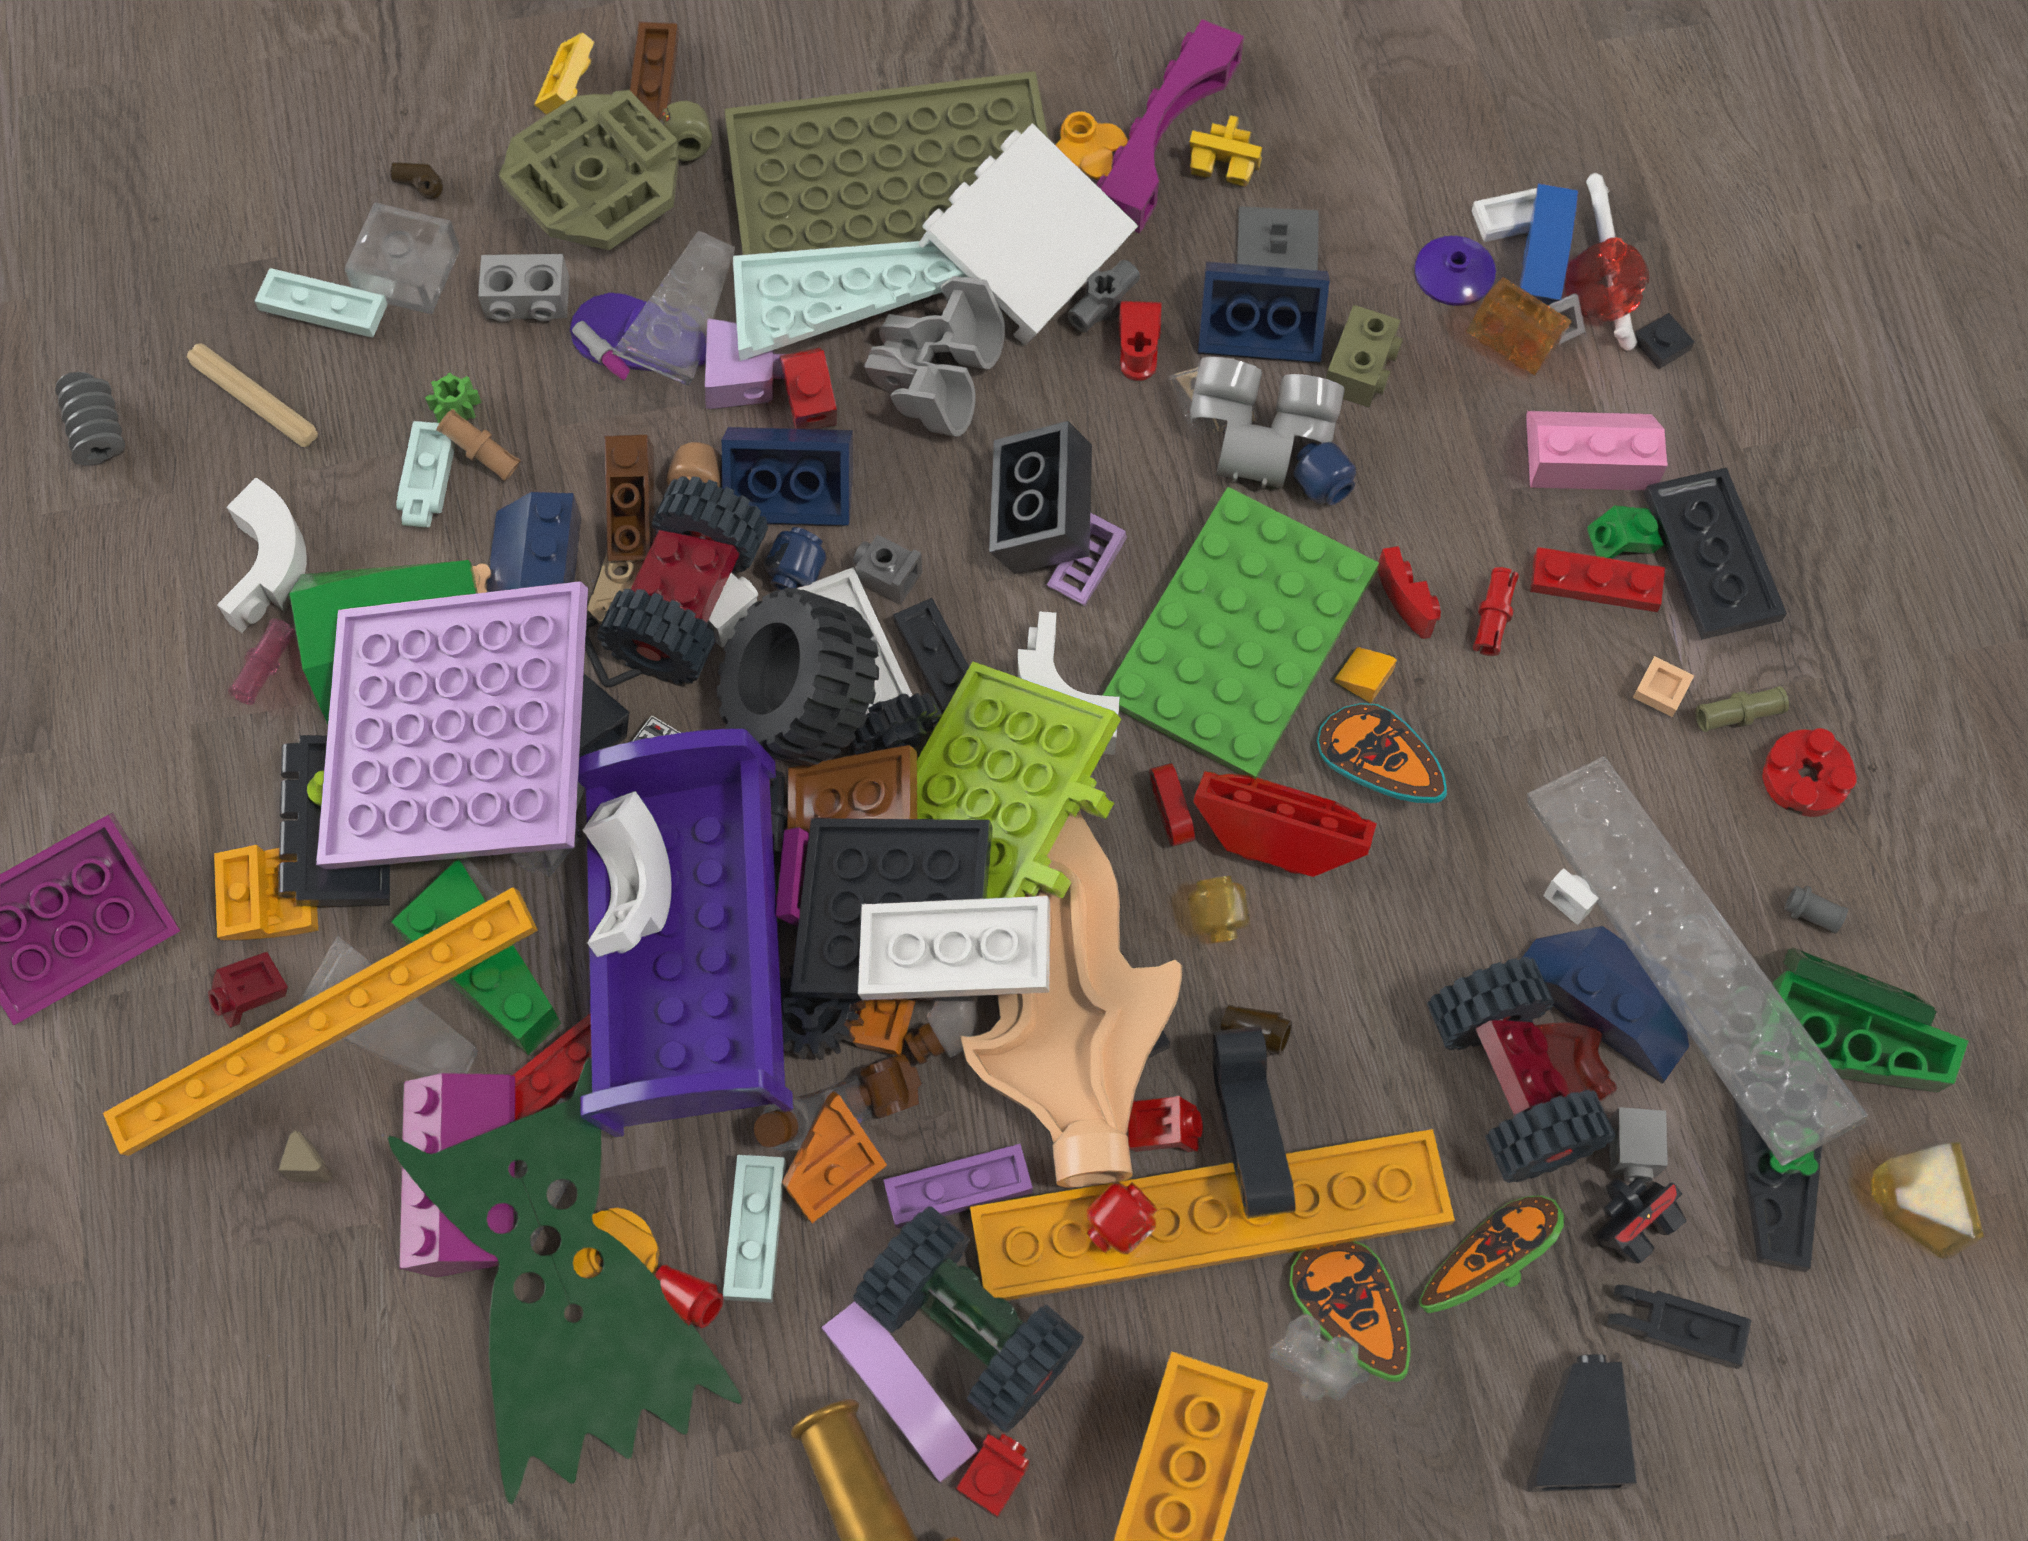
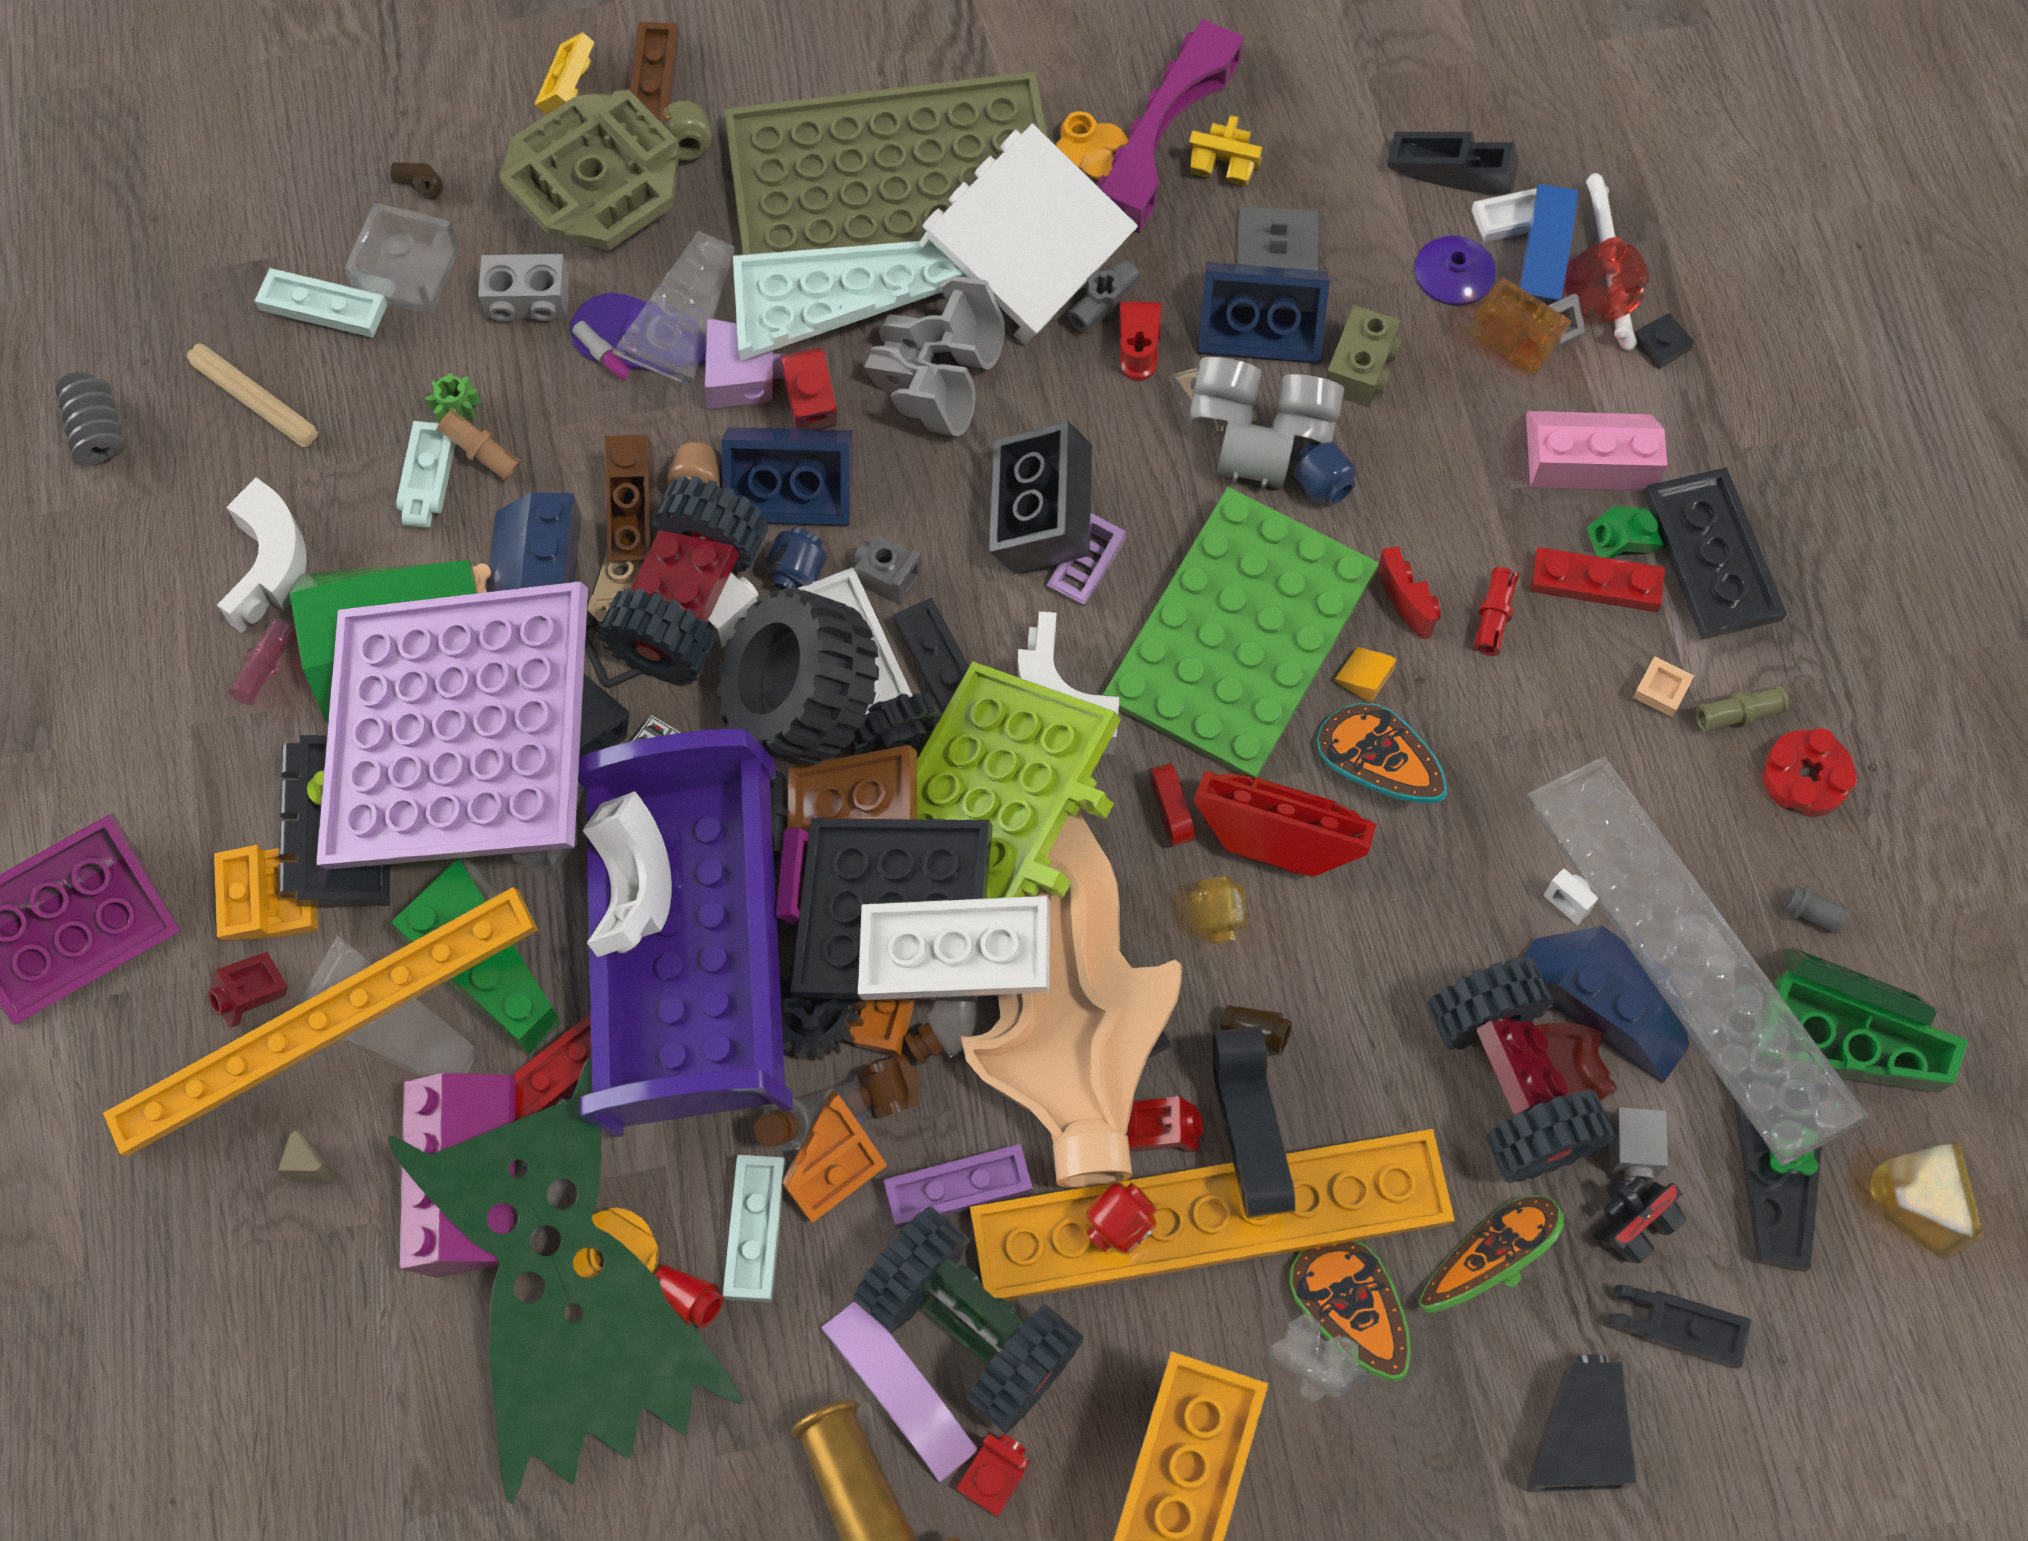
none -> black slope [1387,132,1519,194]

